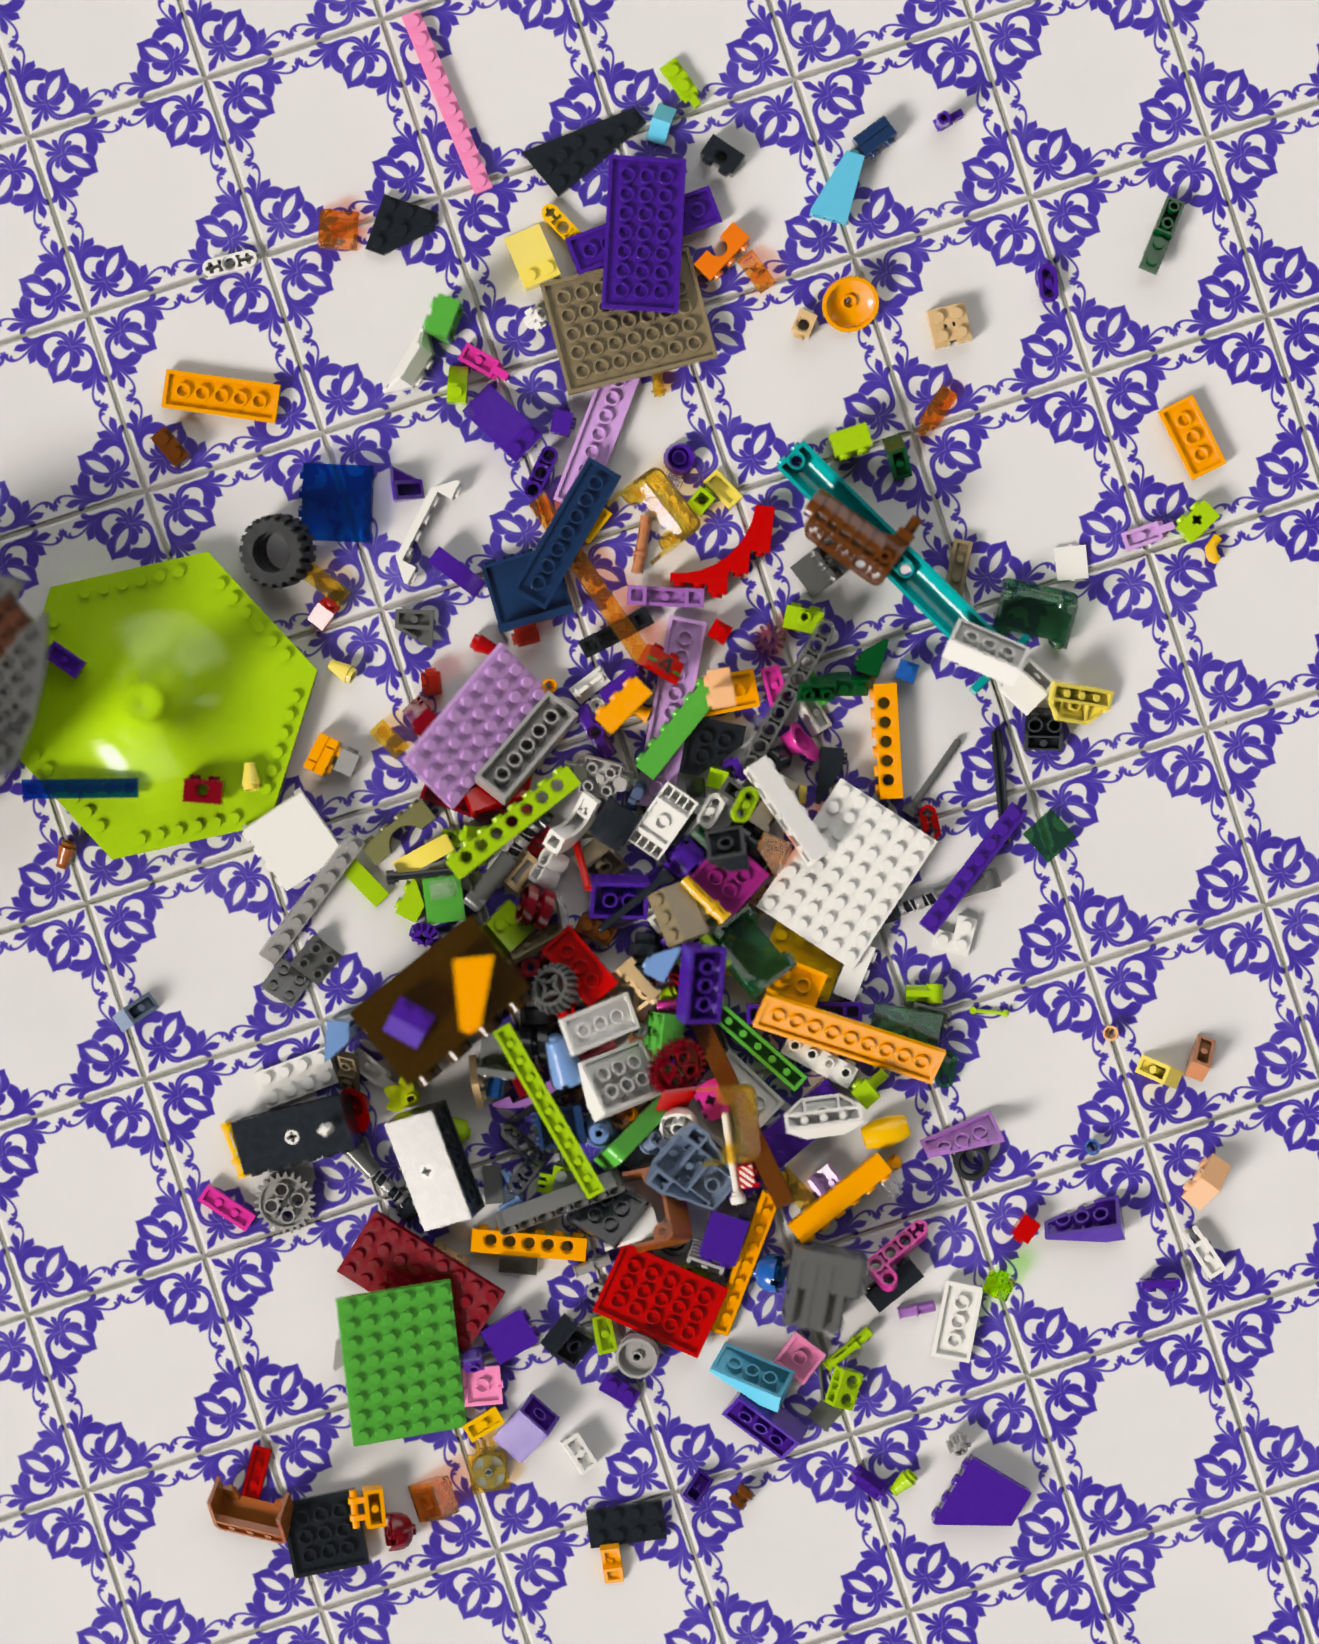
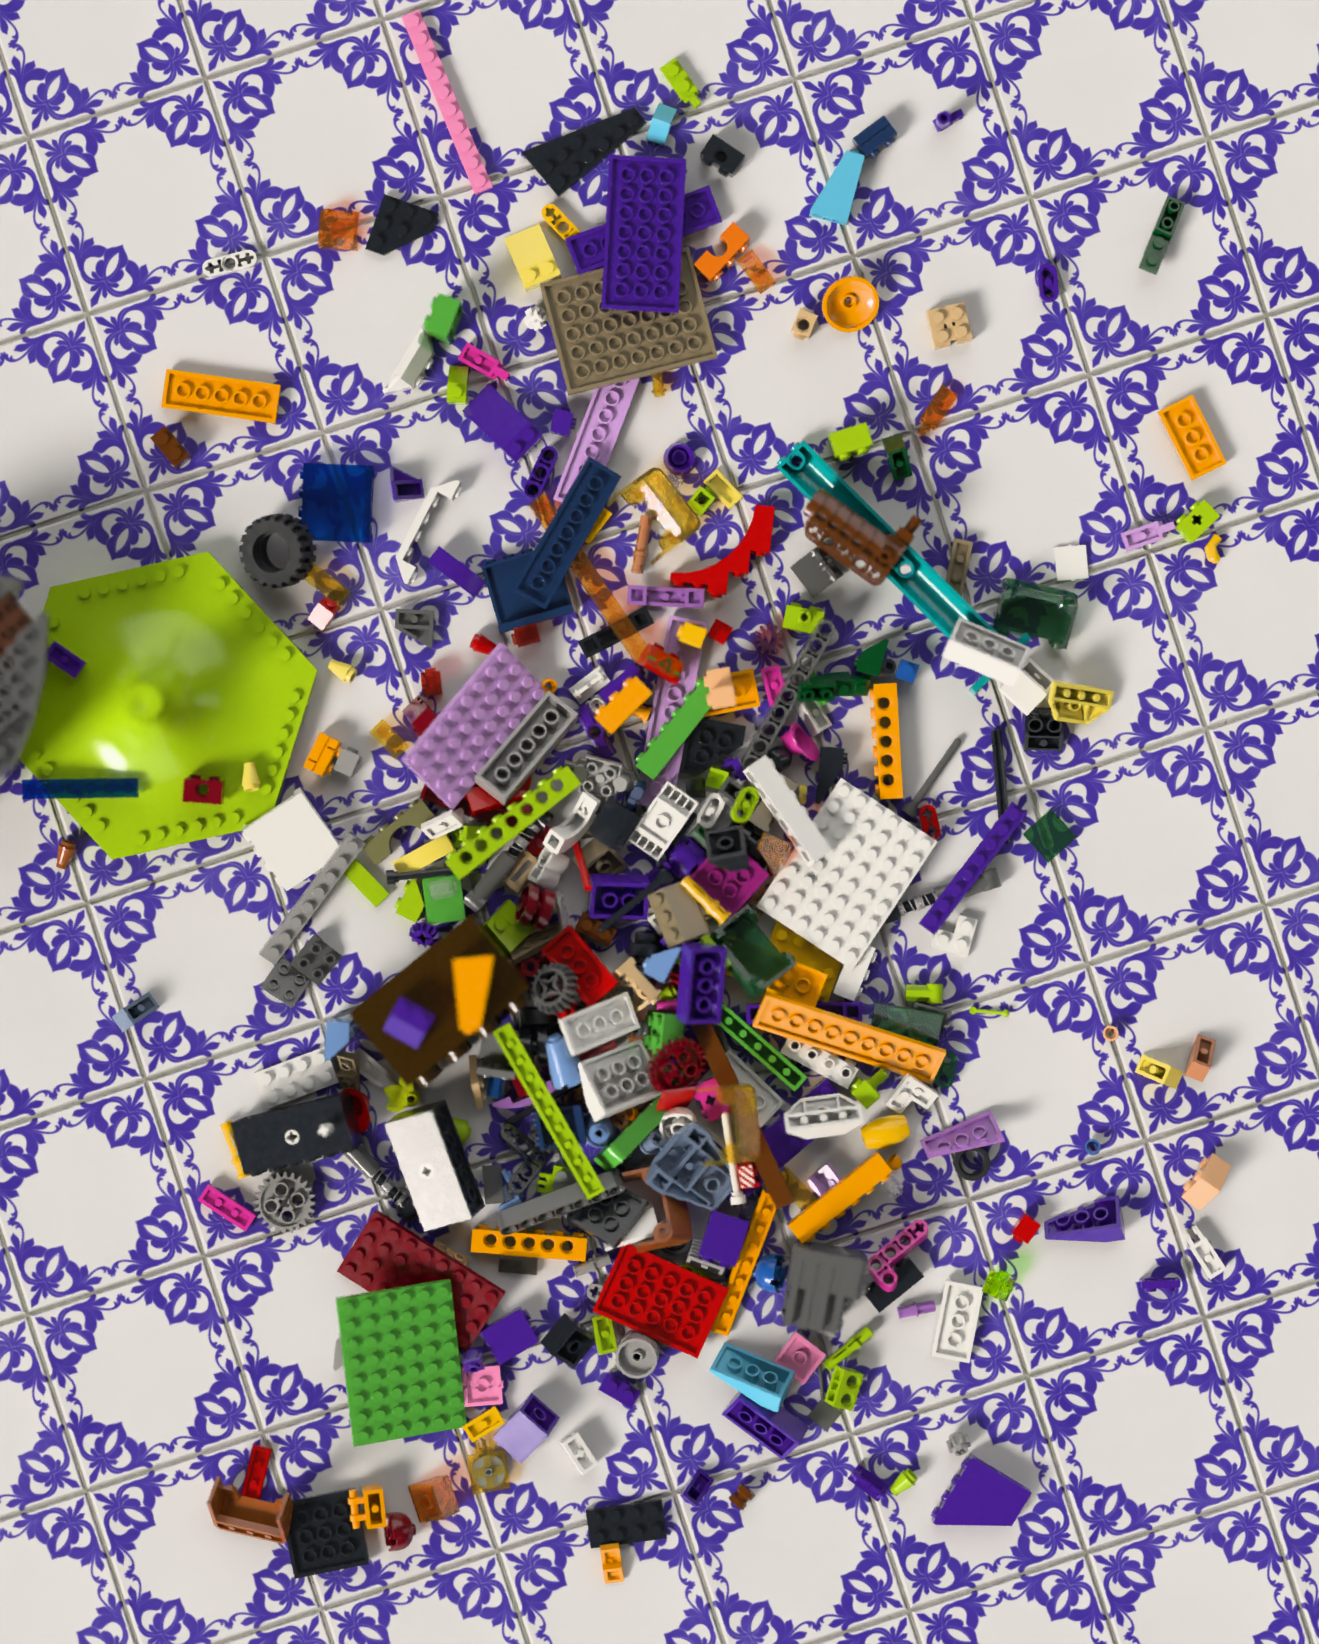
none -> white panel [421,808,464,840]
none -> yellow brick [677,622,707,649]
none -> black pin [881,659,896,674]
none -> white plate [884,1073,939,1114]

